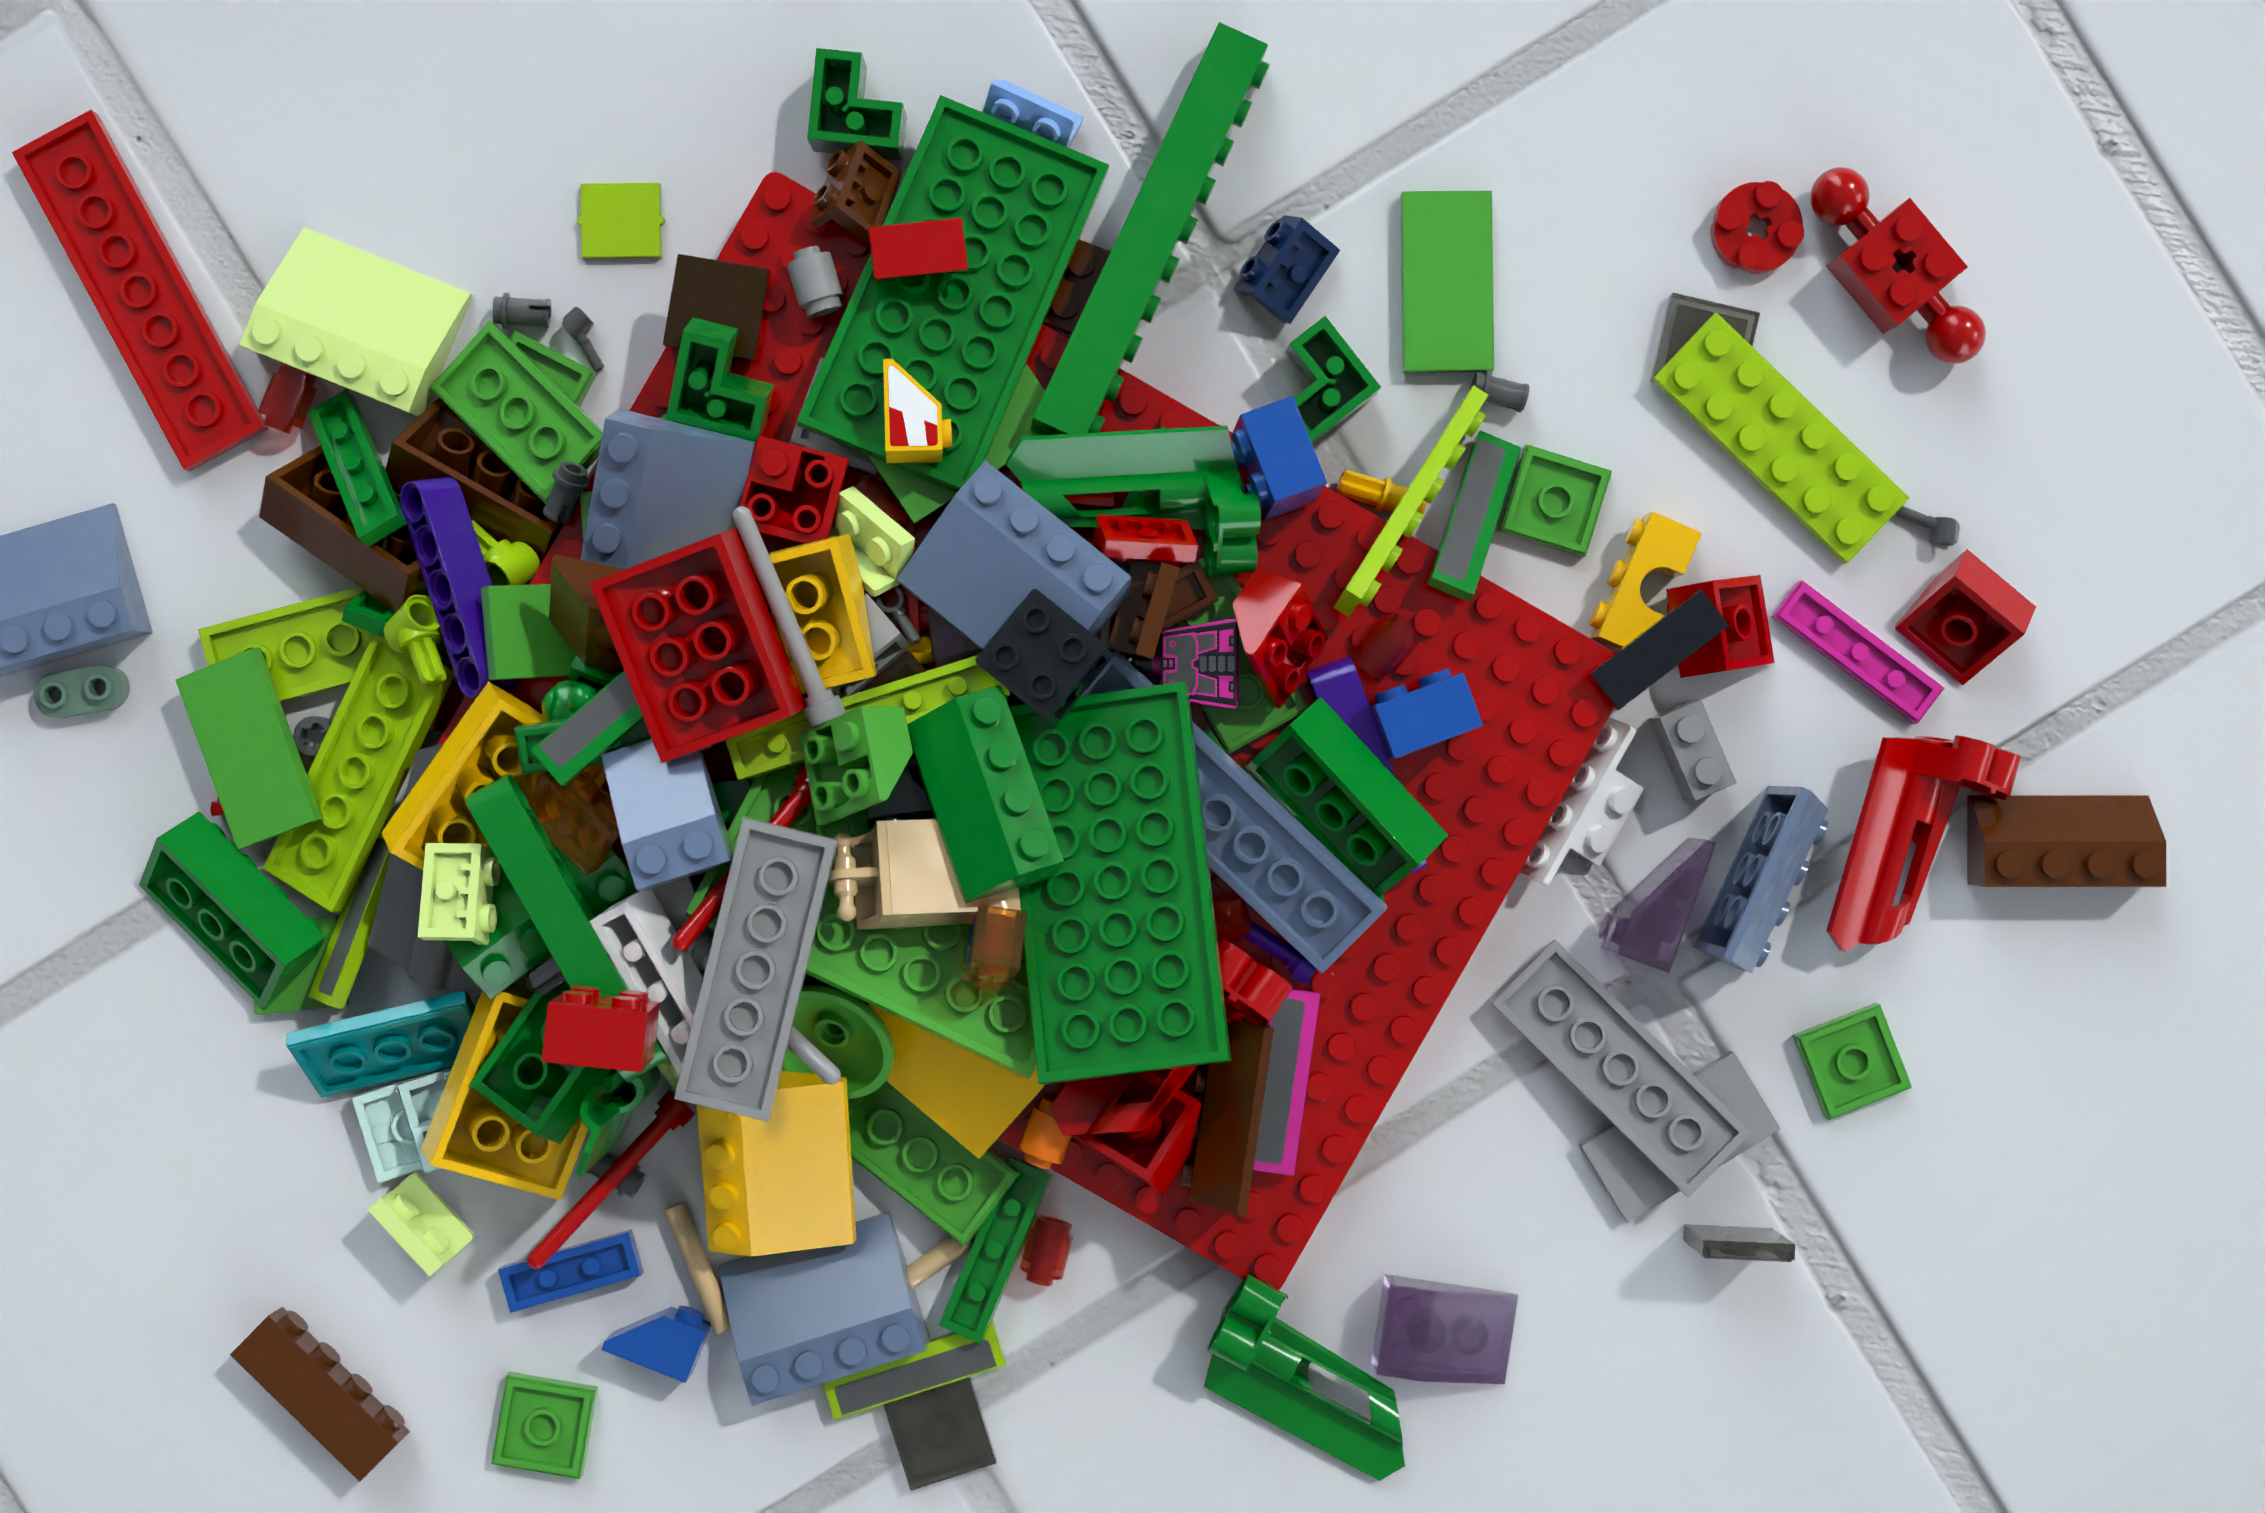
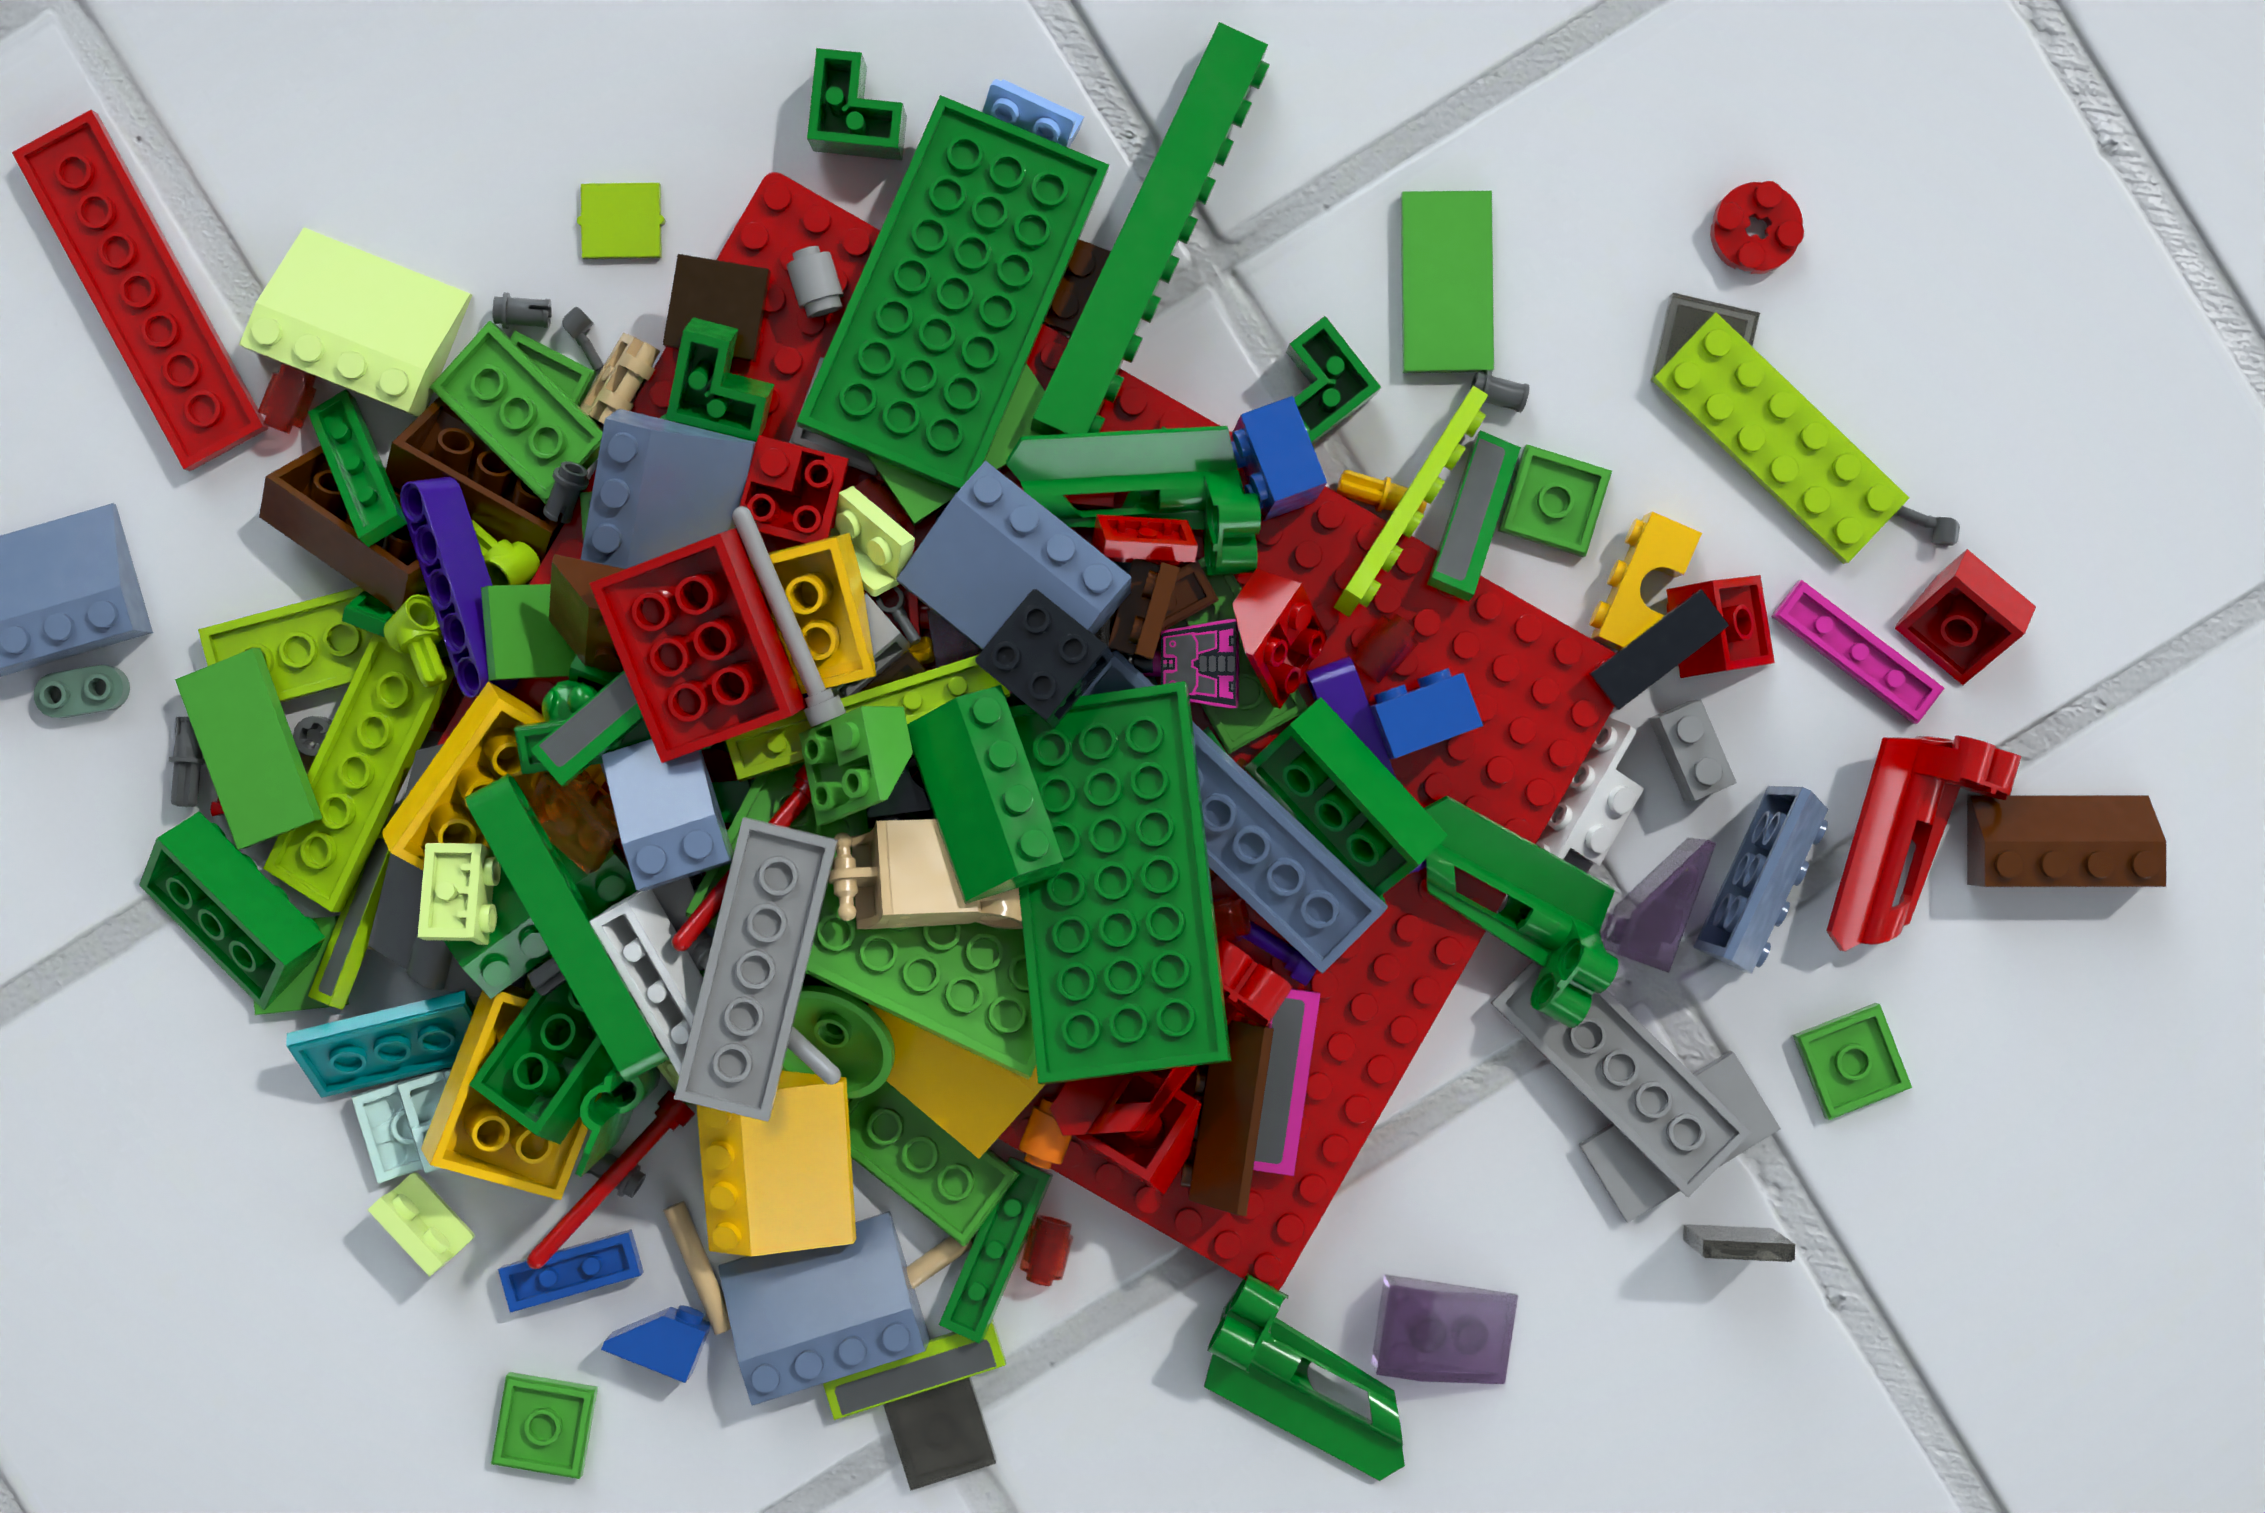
reddish brown brick [230,1306,410,1482] -> none
red brick [541,985,660,1072] -> none
reddish brown bracket [810,140,902,246] -> none
red hinge [868,218,968,281] -> none
slope [883,359,952,463] -> none
clear orange brick [962,905,1027,991] -> none
dark blue bracket [1234,215,1340,324] -> none
red brick [1810,167,1986,364] -> none
none -> dark grey axle [169,717,206,807]
none -> tan plate [580,332,660,424]
none -> green panel [1424,796,1619,1028]

